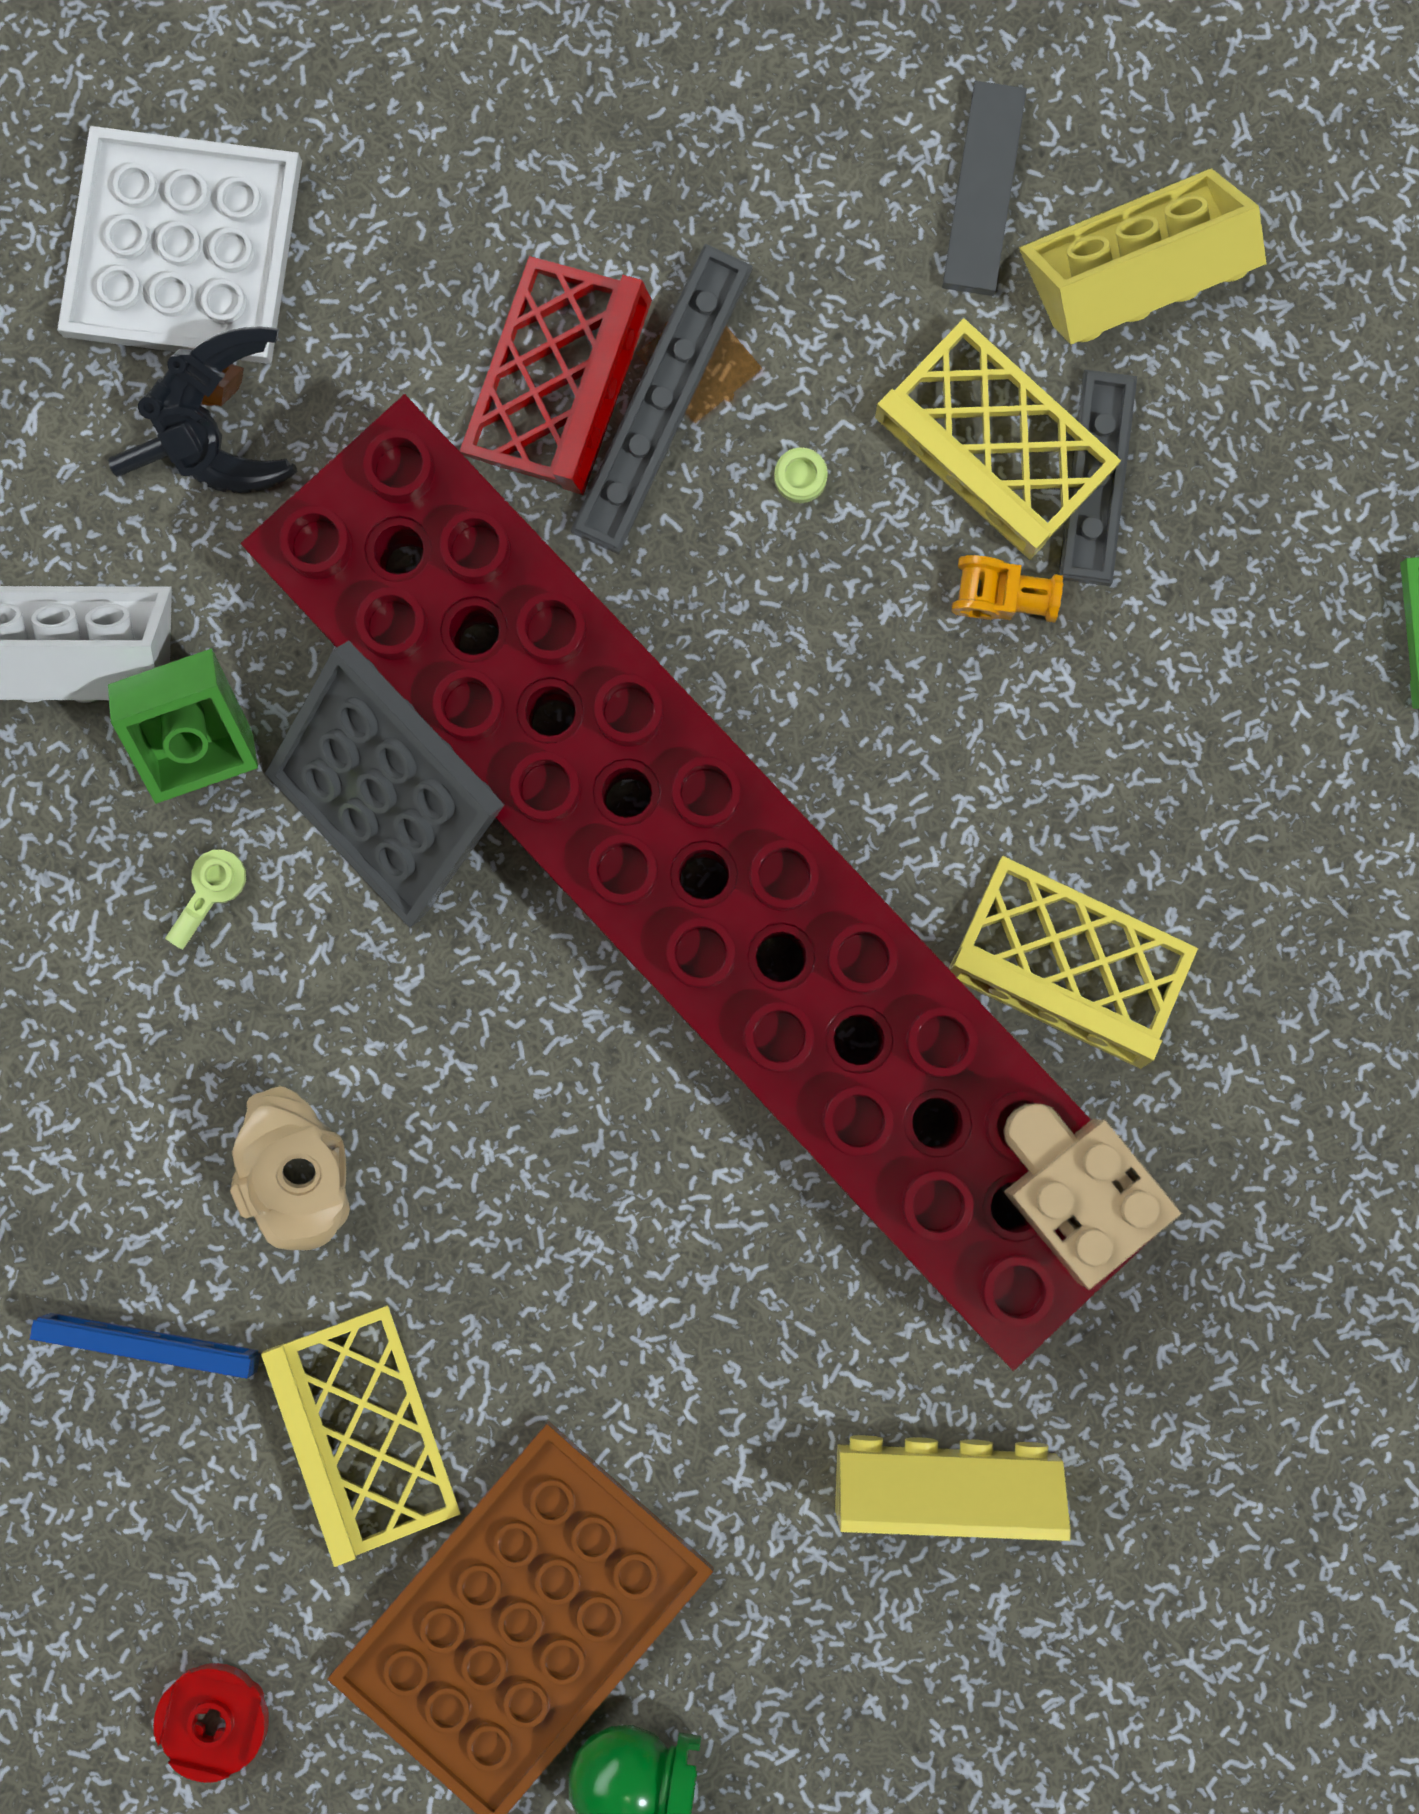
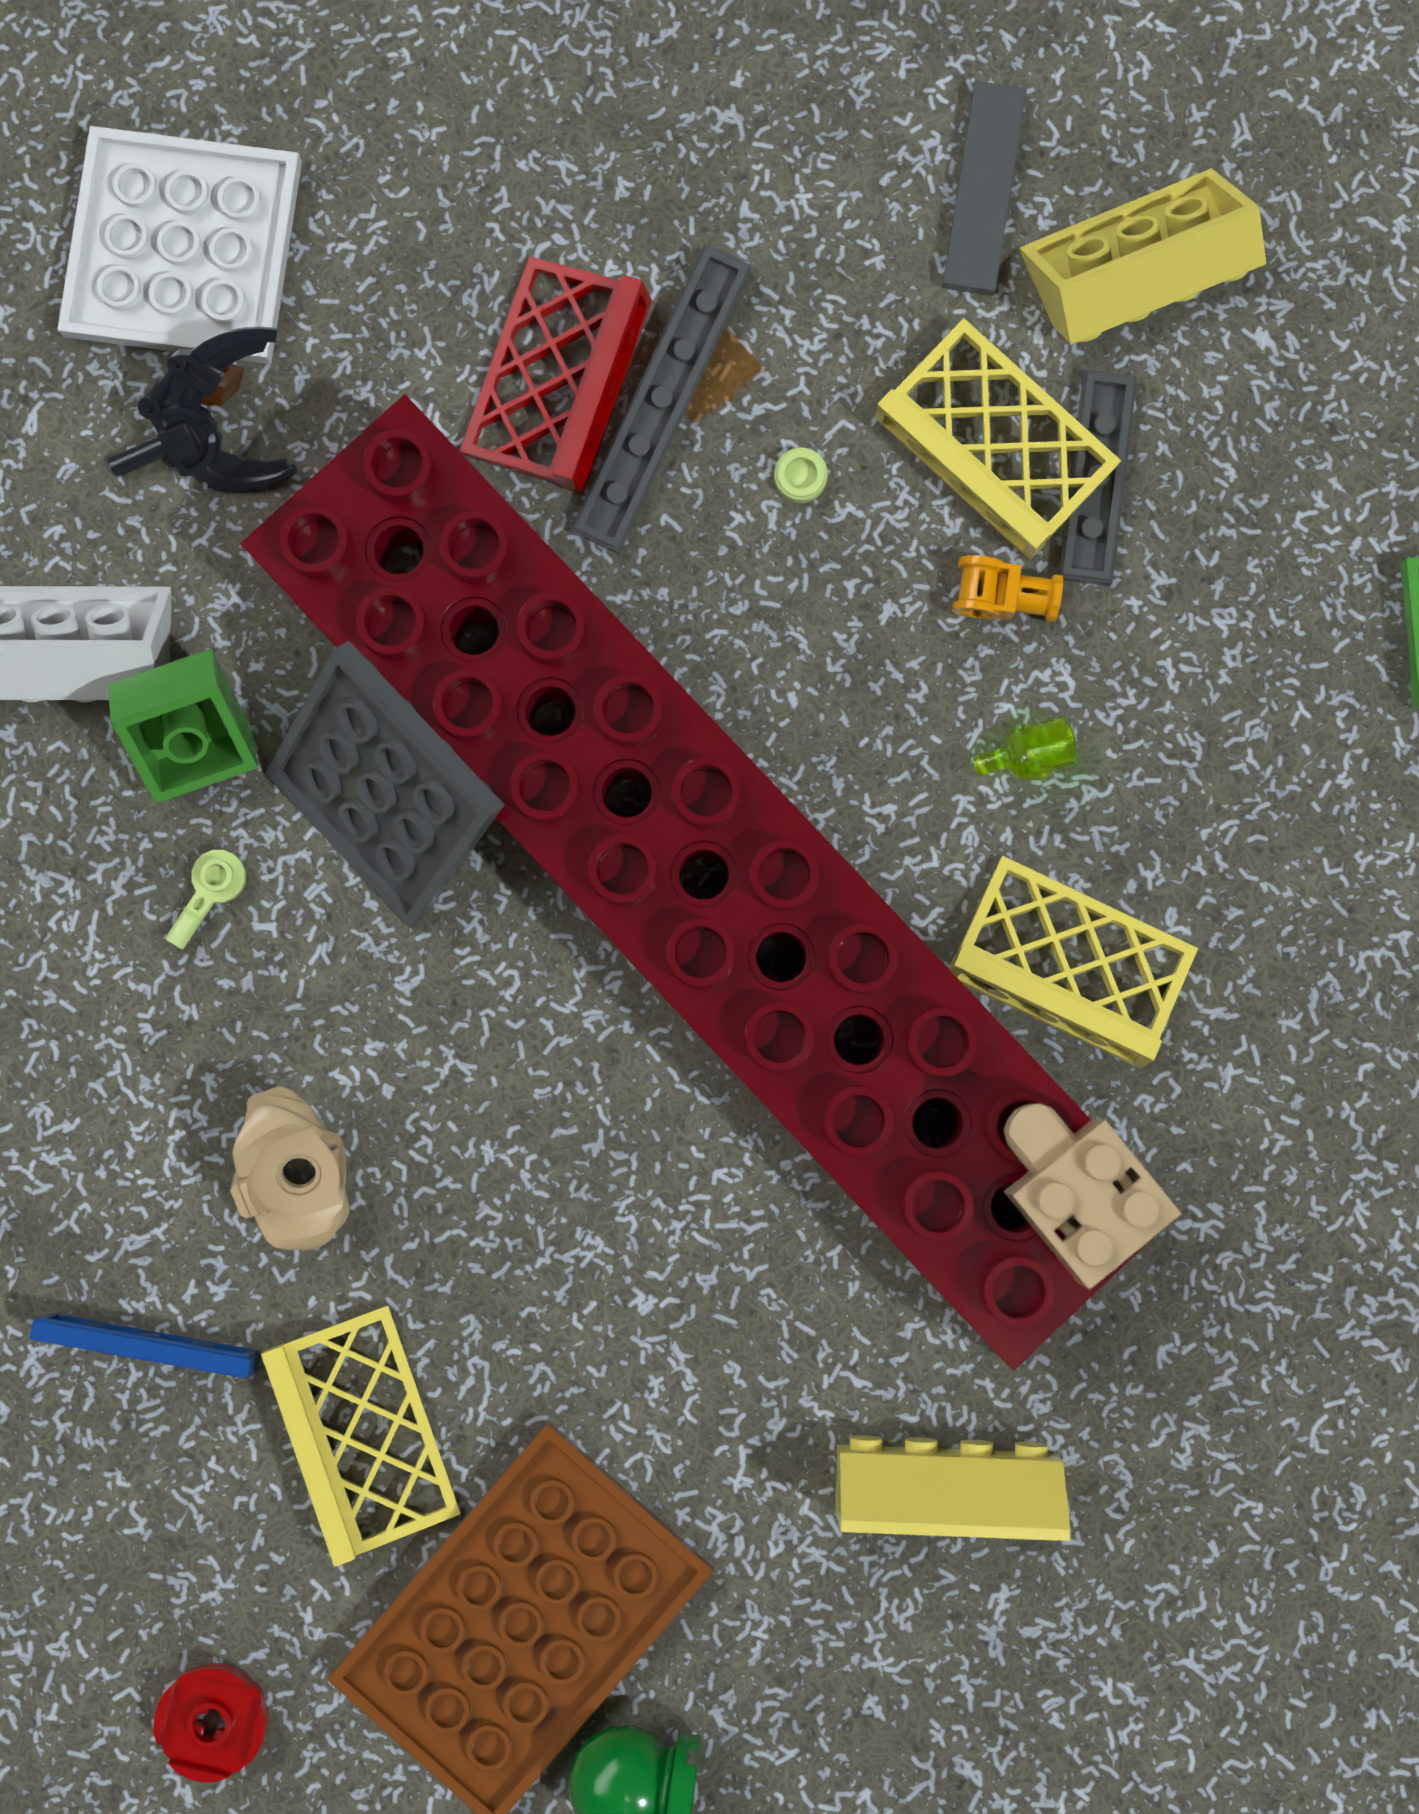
none -> clear neon green piece [973,715,1078,781]

